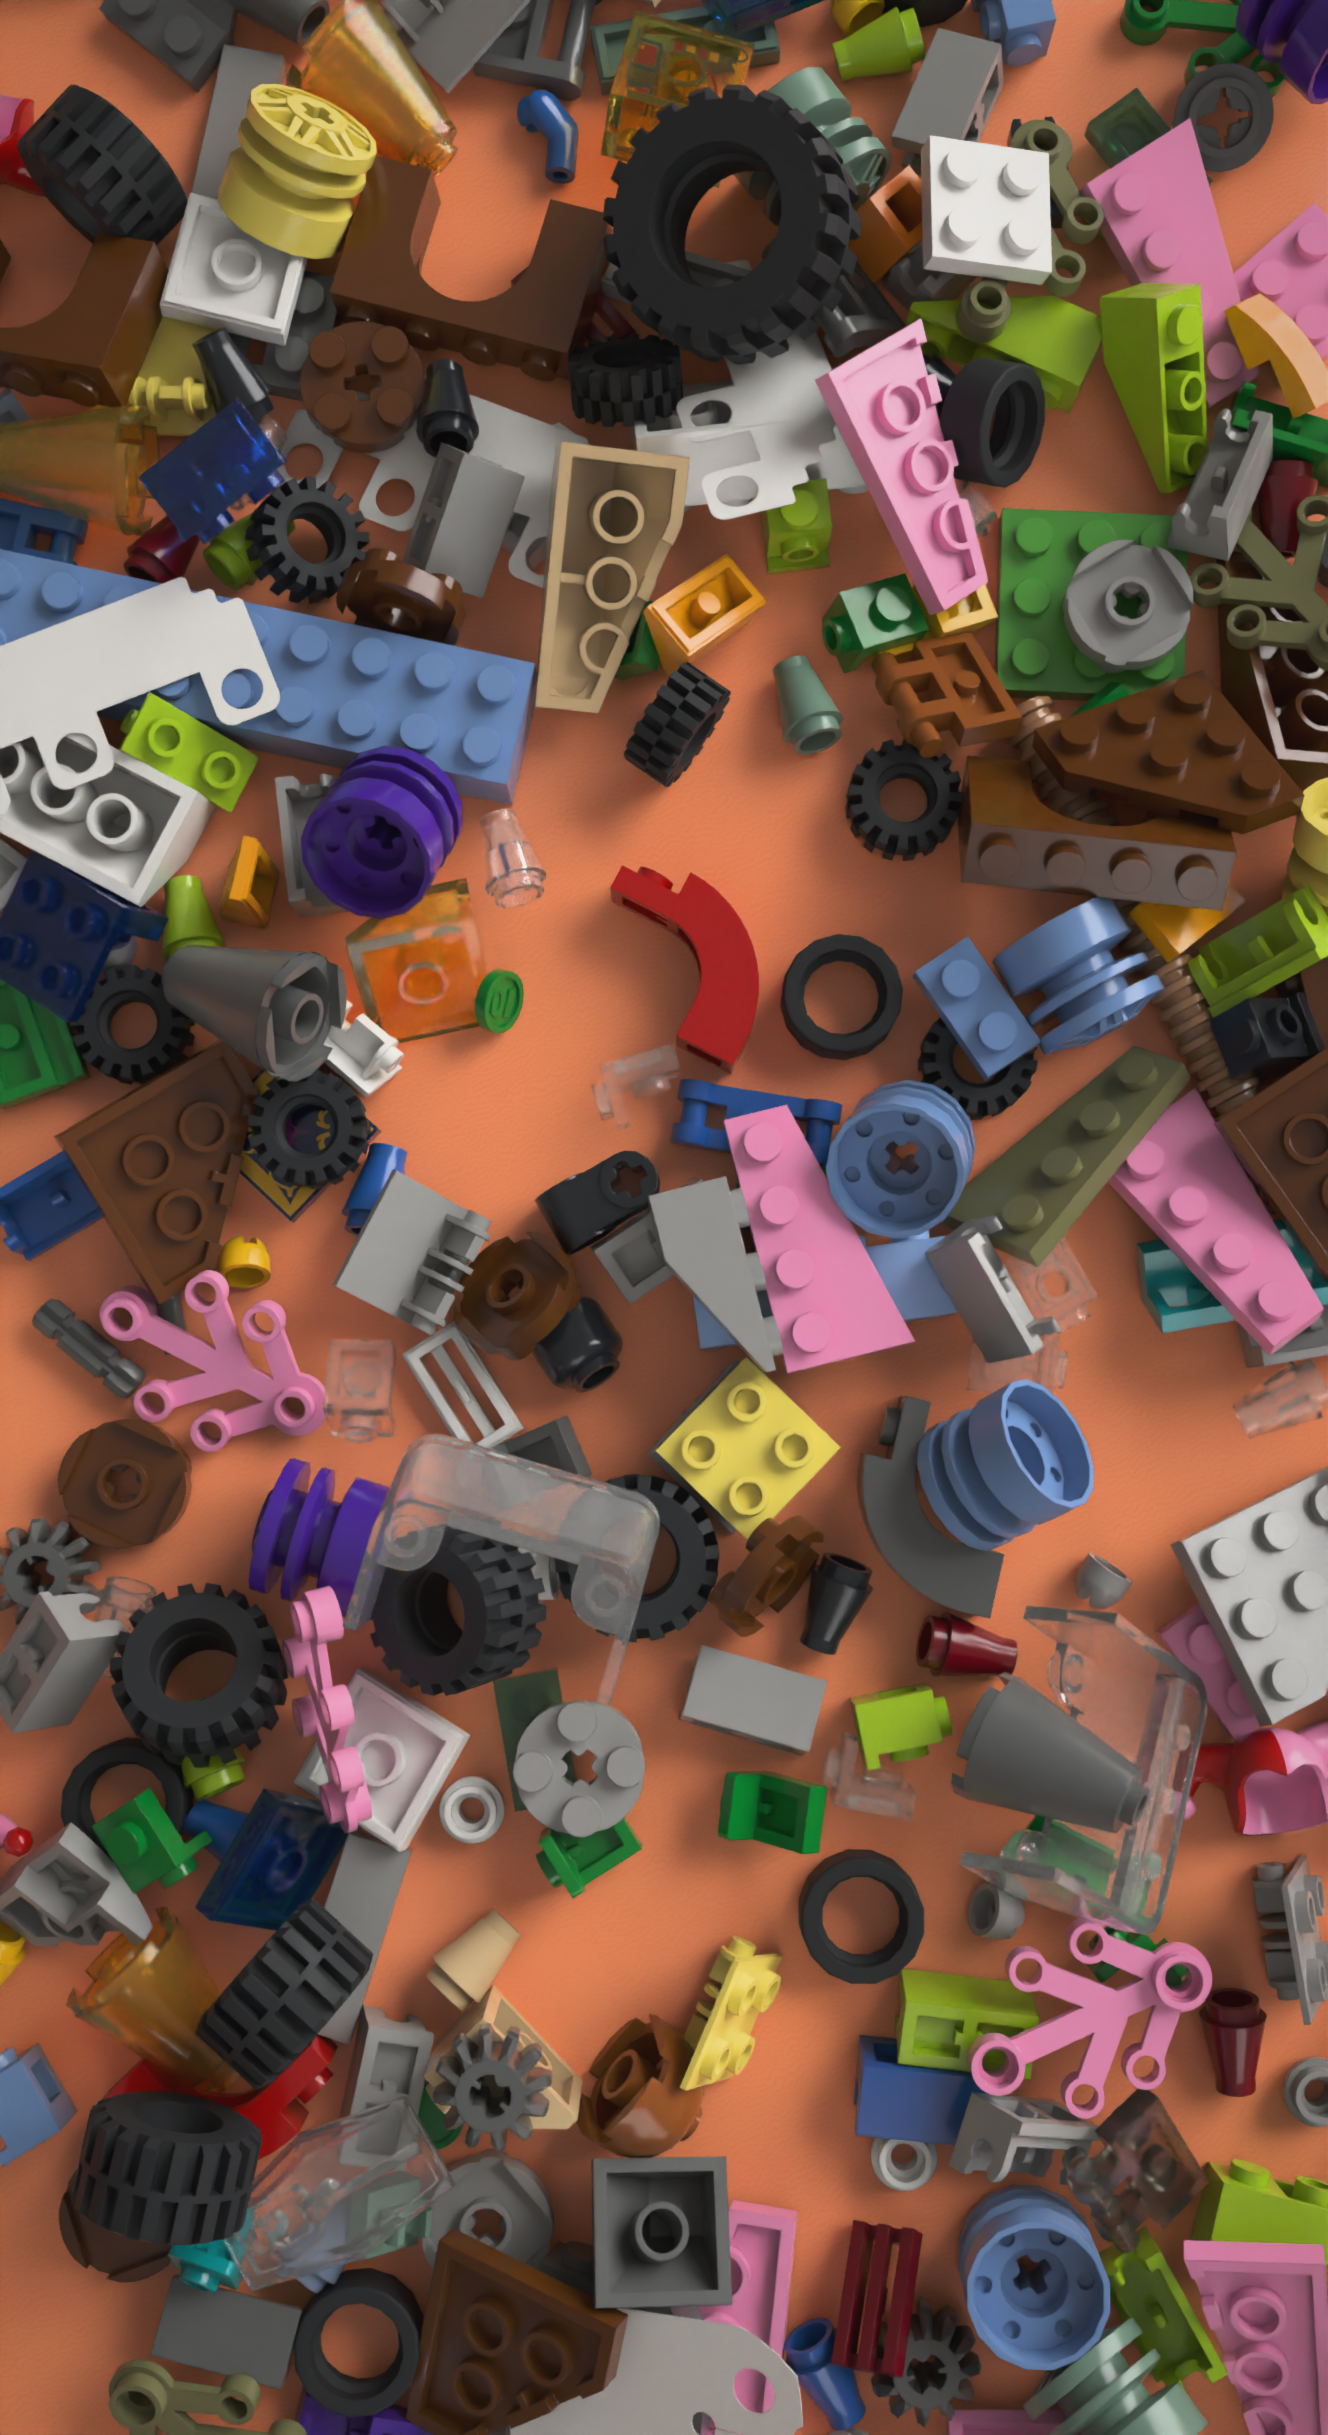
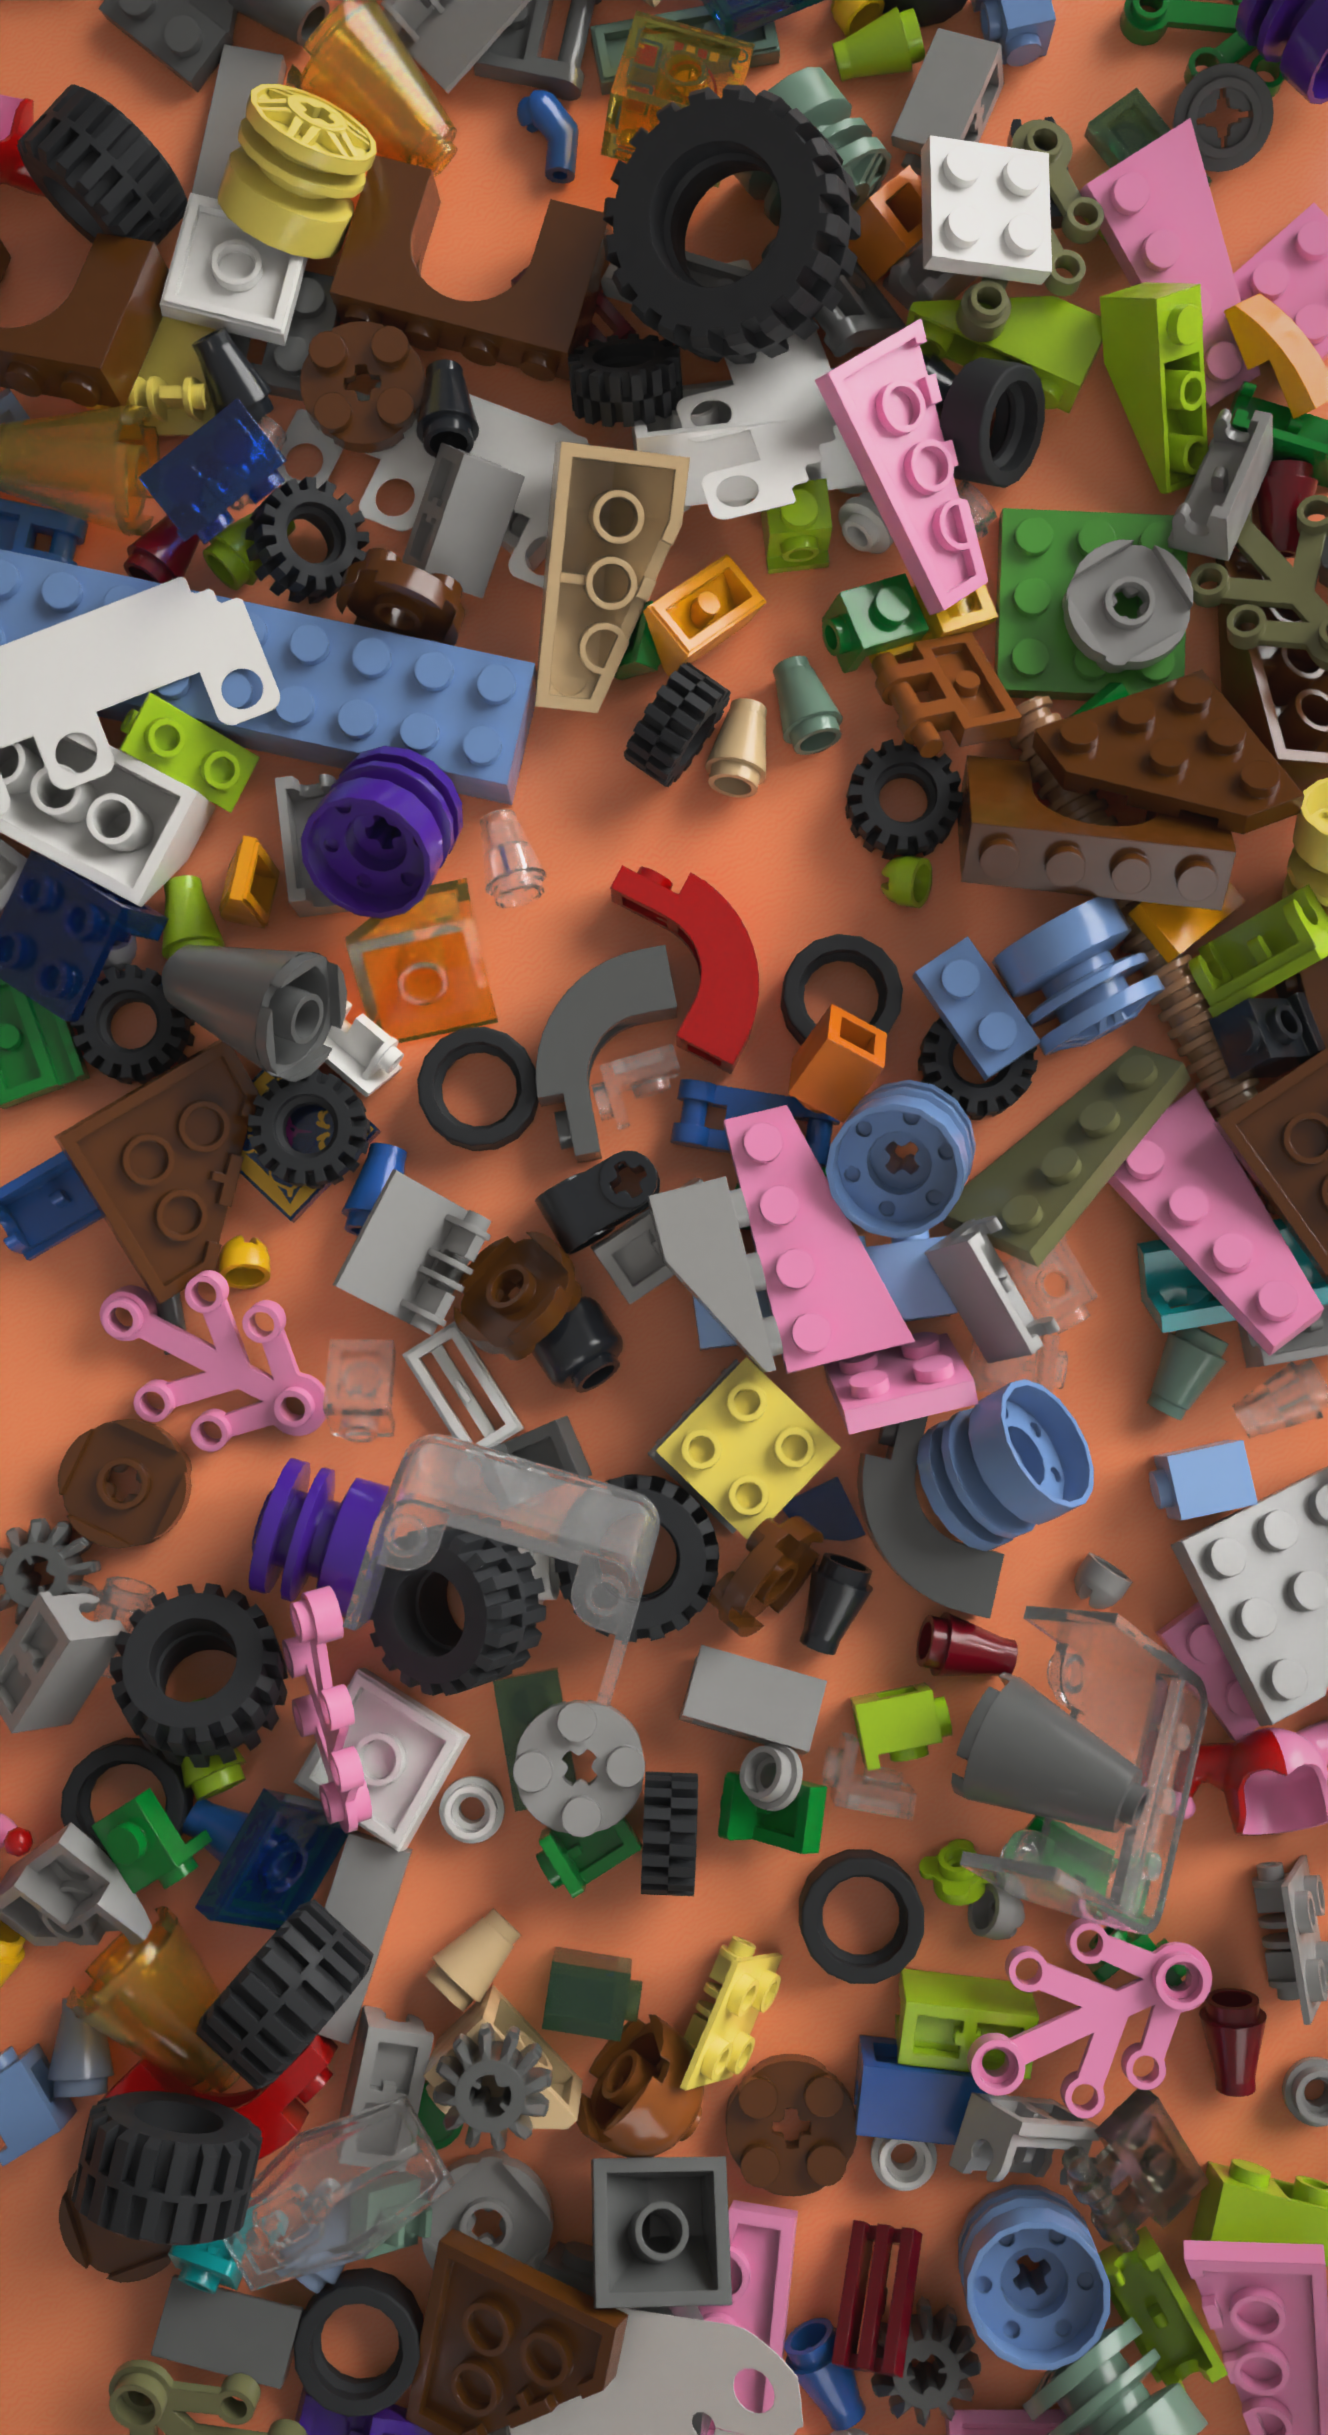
dark grey axle [32,1299,146,1398] -> none
green piece [475,969,524,1033] -> none
none -> sand blue cone [47,1996,115,2097]
none -> black tyre [417,1027,539,1151]
none -> dark grey arch [536,945,677,1163]
none -> clear green brick [542,1946,643,2042]
none -> black tyre [641,1772,698,1896]
none -> tan cone [705,698,767,798]
none -> reddish brown plate [725,2054,857,2196]
none -> light grey plate [740,1743,803,1811]
none -> clear blue tile [782,1476,866,1541]
none -> orange brick [788,1003,887,1123]
none -> bright pink plate [824,1332,978,1435]
none -> white plate [838,492,894,554]
none -> lime hinge [881,855,933,908]
none -> lime plate [919,1839,998,1906]
none -> sand green cone [1147,1327,1229,1421]
none -> light blue brick [1149,1440,1258,1521]

